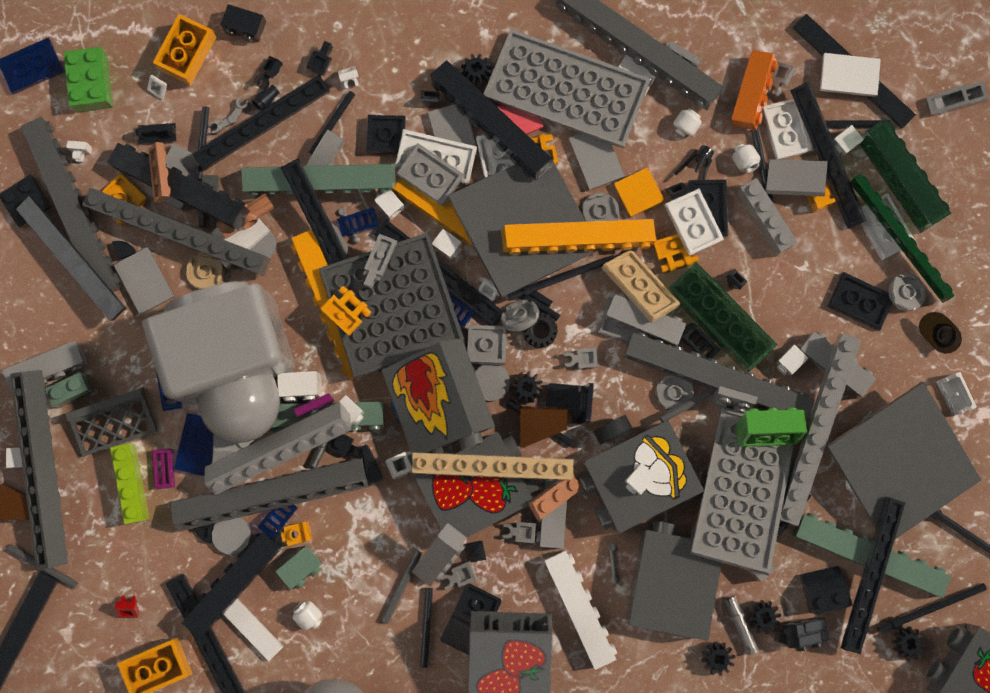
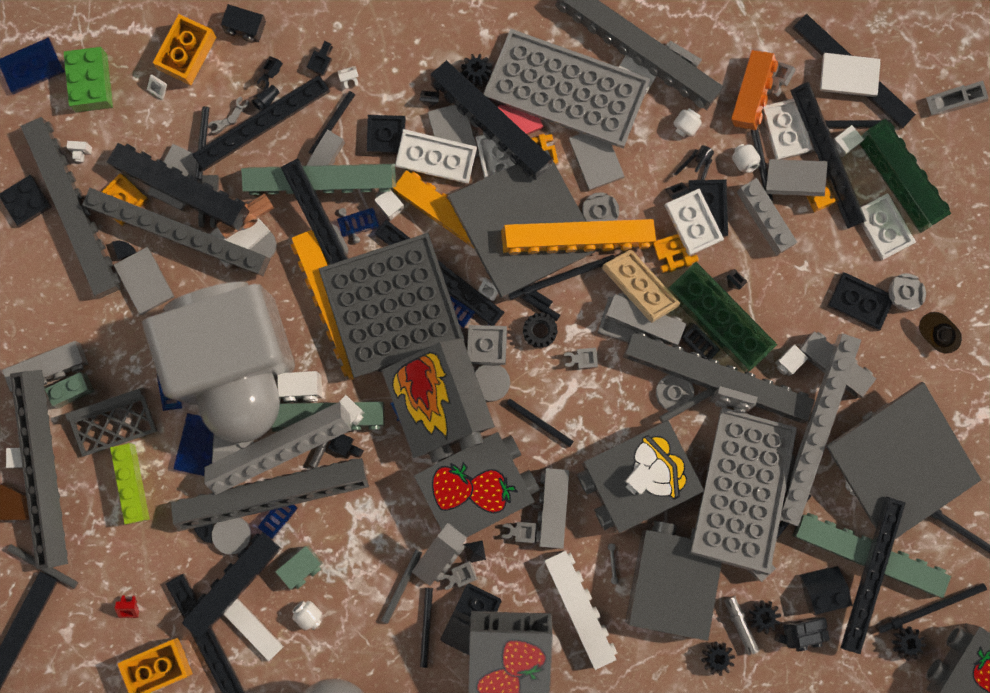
black tile [16,196,126,321] -> none
black hinge [135,123,177,144] -> none
nougat plate [148,142,170,204] -> none
magenta tile [152,449,175,489] -> none
tan tile [186,253,225,290] -> none
light orange brick [281,521,312,546] -> none
magenta tile [294,393,335,418] -> none
light orange plate [321,286,372,336] -> none
black slope [362,444,384,486] -> none
light grey hinge [363,234,398,289] -> none
white brick [385,451,413,479] -> none
light grey tile [396,143,465,207] -> none
tan brick [412,453,574,480] -> none
white brick [432,229,462,261] -> none
light grey tile [501,300,539,332] -> none
black gear [511,371,544,404] -> none
reddish brown slope [520,406,573,448] -> none
nougat plate [528,471,583,520] -> none
black piece [546,383,594,425] -> none
black tyre [593,415,632,445] -> none
light orange tile [614,167,665,218] -> none
bright green brick [736,408,807,447] -> none
dark green plate [850,174,955,303] -> none
white hinge [936,372,977,416] -> none

